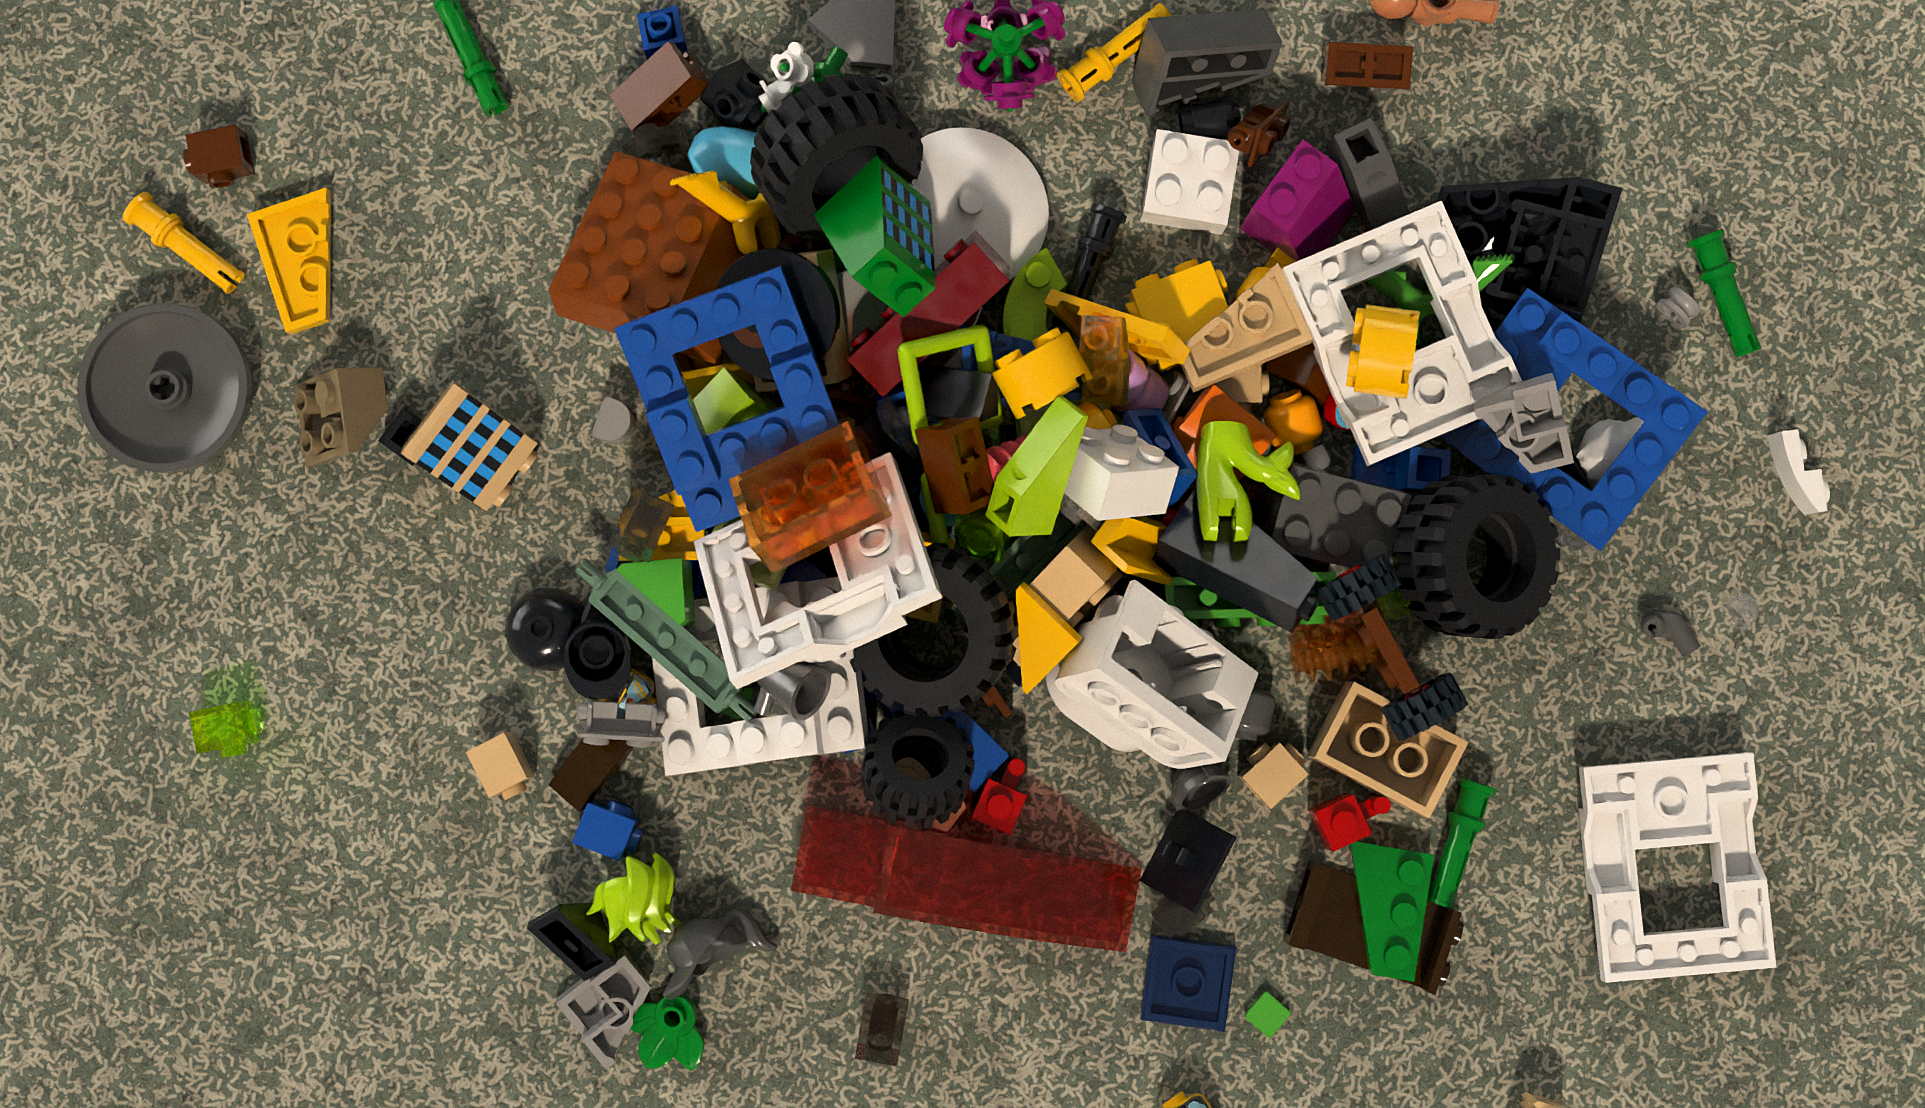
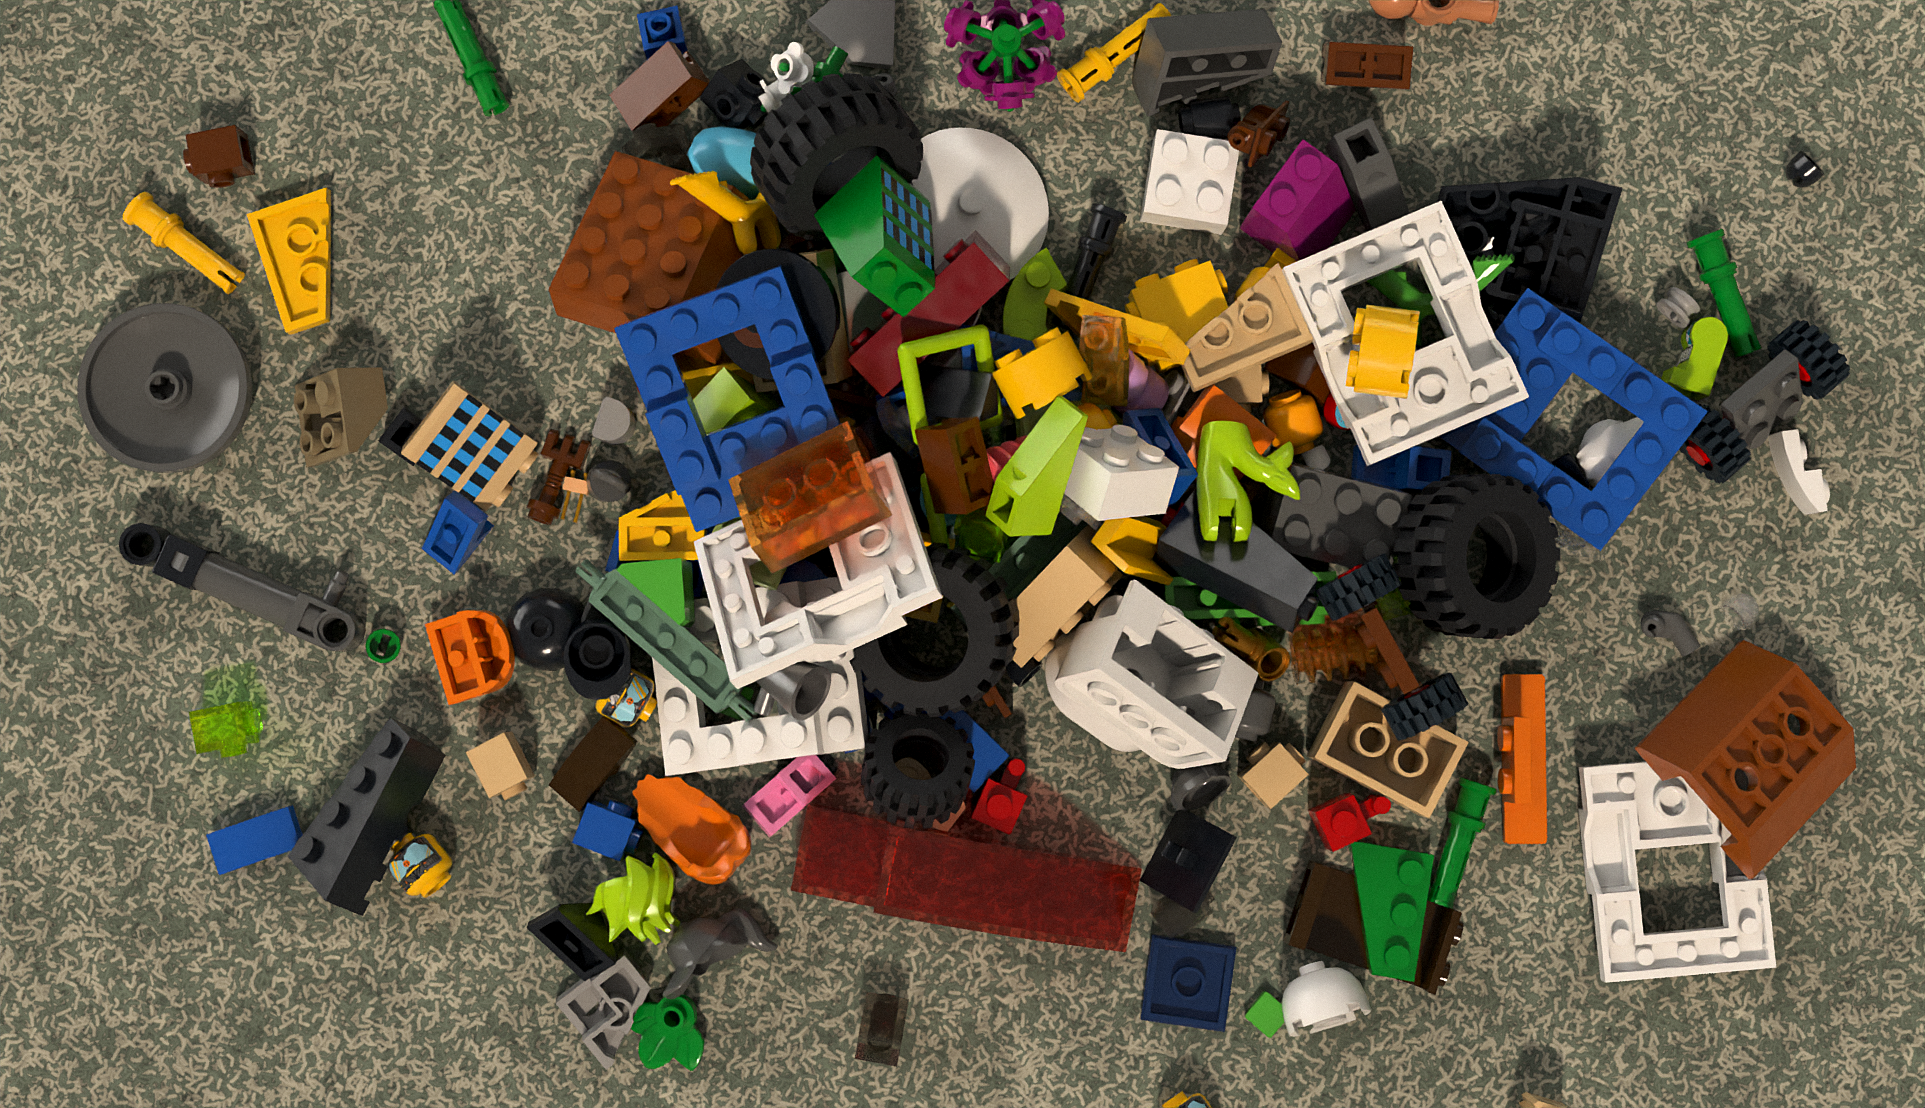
light grey hinge [573,699,665,748] -> none
clear smoke brick [610,487,675,563] -> none
yellow tile [1015,582,1083,694] -> none
light grey slope [1473,373,1574,474] -> none
none -> dark grey piece [119,523,366,652]
none -> blue slope [206,805,303,875]
none -> black wedge [288,717,446,916]
none -> green hinge [366,629,401,663]
none -> head [387,833,452,898]
none -> blue slope [422,490,494,575]
none -> orange slope [425,610,515,705]
none -> reddish brown hinge [526,429,592,525]
none -> piece [561,470,589,523]
none -> dark grey tile [586,460,631,503]
none -> orange hair [632,774,752,885]
none -> bright pink slope [742,755,837,838]
none -> pearl gold pin [1212,617,1290,681]
none -> white cylinder [1282,961,1371,1037]
none -> orange bracket [1497,674,1547,844]
none -> dark orange slope [1634,640,1856,879]
none -> lime leg [1661,317,1728,400]
none -> plate [1679,320,1850,484]
none -> black hinge [1785,151,1825,188]

